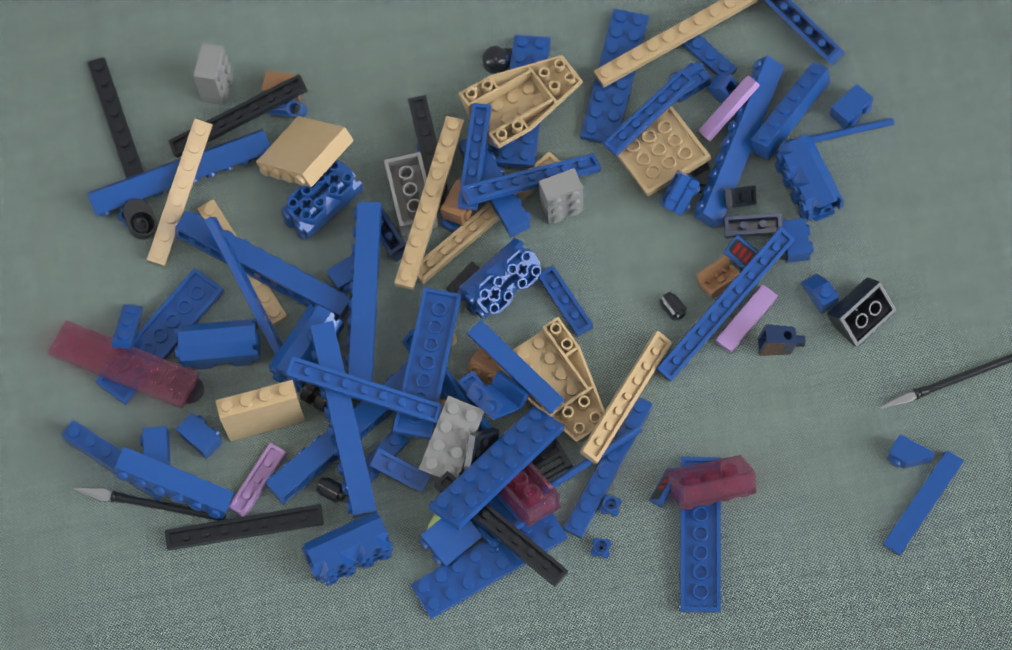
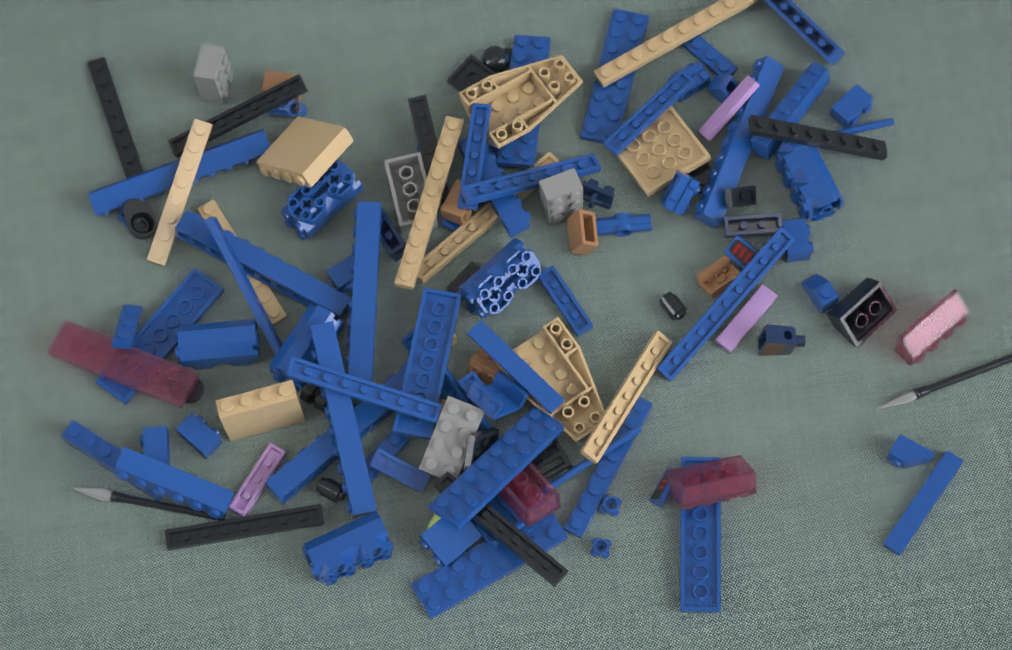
none -> black plate [447,54,497,92]
none -> medium nougat piece [567,209,599,256]
none -> dark blue hips [582,178,615,210]
none -> blue piece [596,213,652,237]
none -> black plate [748,115,888,160]
none -> clear pink slope [894,289,969,366]

